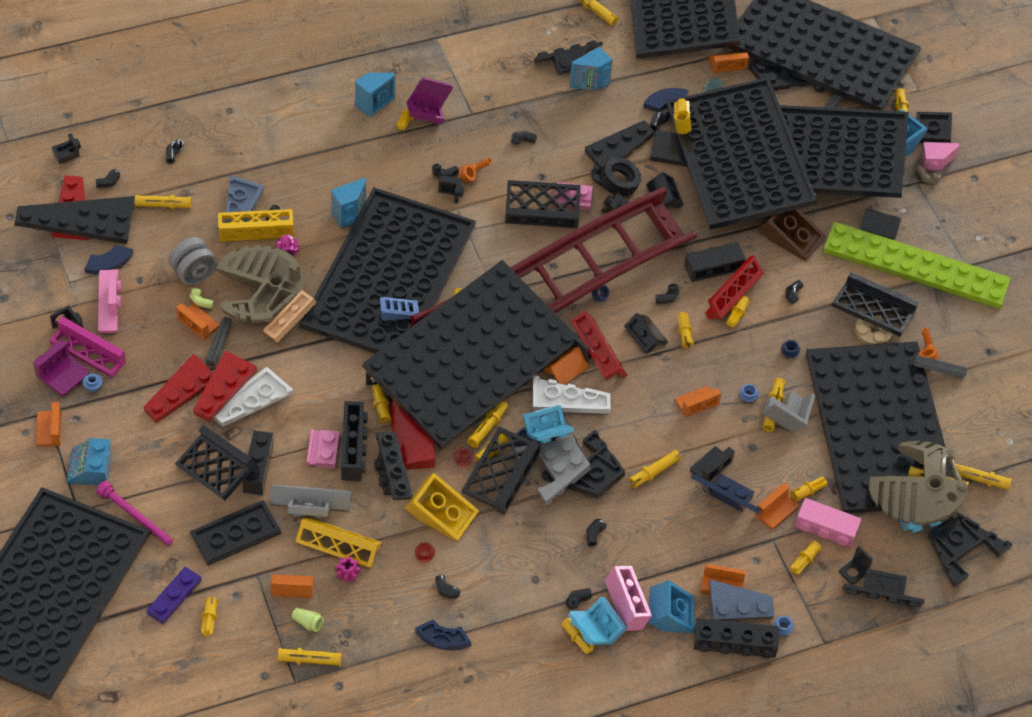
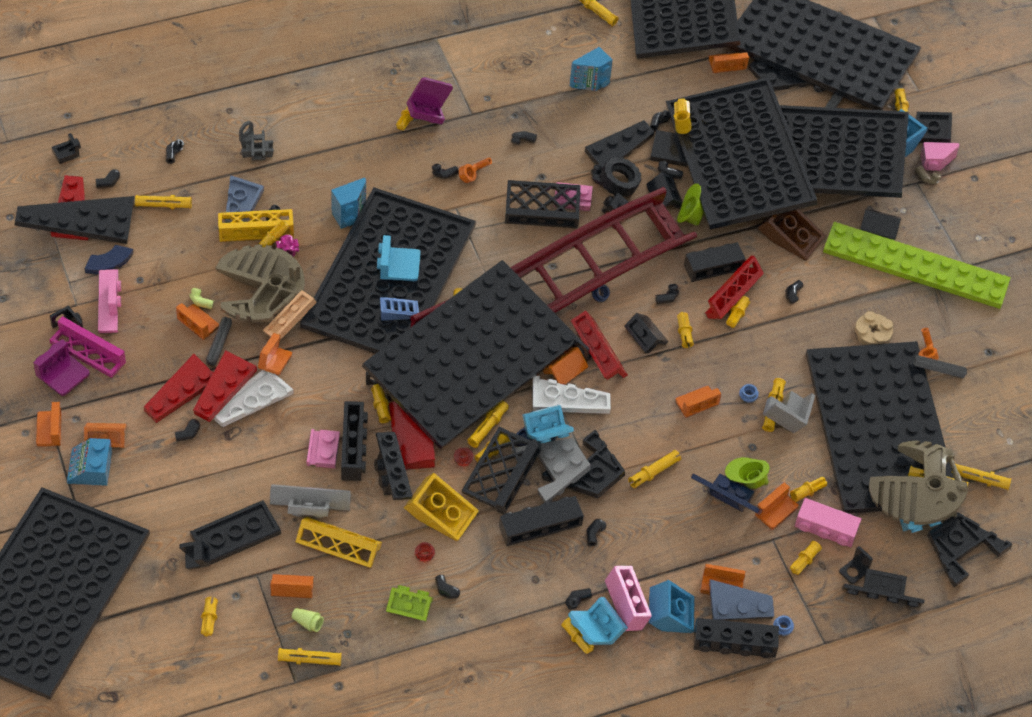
medium blue plate [83,374,103,392] -> none
dark pink piece [96,480,173,545] -> none
dark purple plate [146,567,202,624] -> none
light grey wheel [168,237,218,285] -> none
black fence [175,425,260,501] -> none
black brick [243,430,274,495] -> none
dark pink gear [335,556,360,583] -> none
dark azure slope [355,73,396,117] -> none
dark blue tile [415,619,471,650] -> none
black bracket [438,175,464,203] -> none
black bracket [533,40,603,74] -> none
dark blue tile [643,88,689,112] -> none
black panel [690,446,735,482] -> none
clear light blue gear [703,78,724,92] -> none
dark blue plate [781,340,800,358] -> none
black fence [832,272,919,337] -> none
none -> orange panel [84,423,127,448]
none -> black arm [175,419,200,442]
none -> black panel [179,540,210,570]
none -> dark grey piece [239,121,274,160]
none -> yellow axle [257,220,289,247]
none -> orange panel [258,333,292,375]
none -> medium azure bracket [377,235,420,281]
none -> lime bracket [386,585,433,621]
none -> black brick [499,496,584,546]
none -> black arm [657,161,683,180]
none -> lime piece [677,184,704,226]
none -> lime piece [725,457,770,489]

